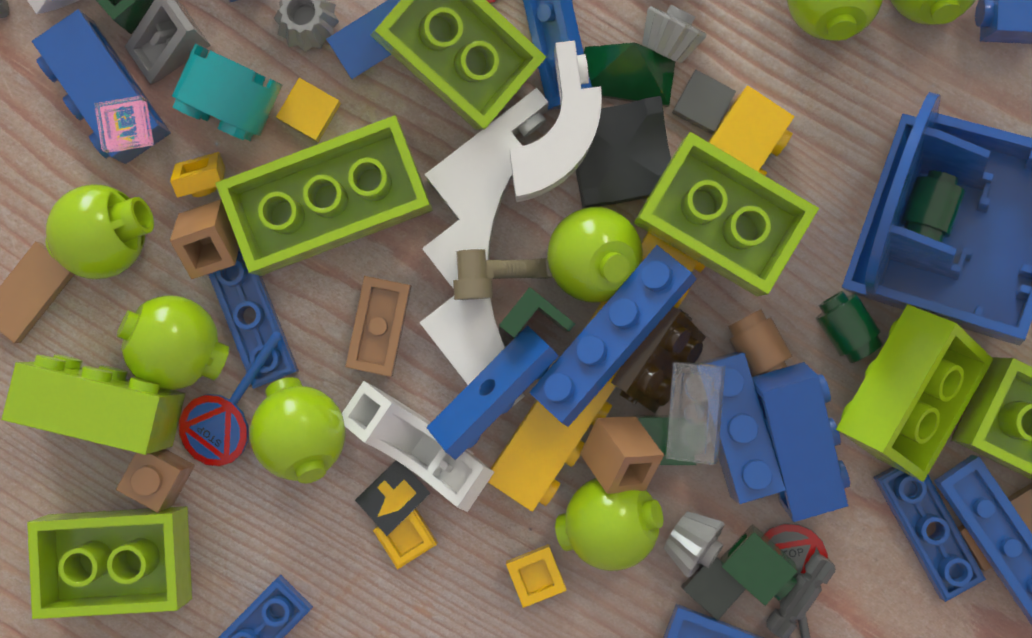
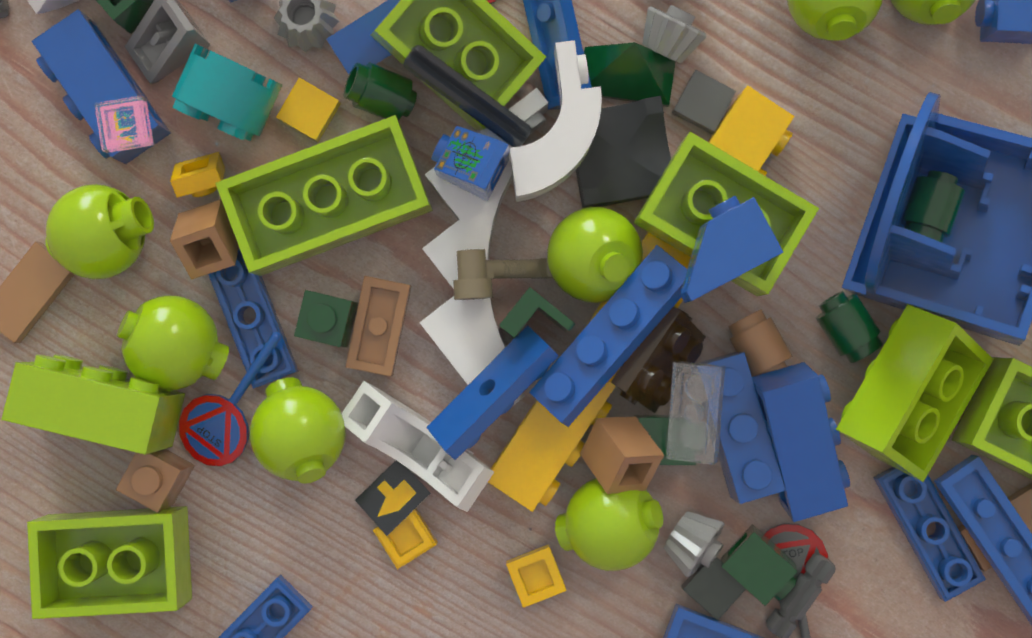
none -> dark green brick [294,290,358,347]
none -> dark green brick [343,62,417,121]
none -> black axle [403,45,532,147]
none -> blue slope [431,126,509,202]
none -> blue slope [680,196,783,303]

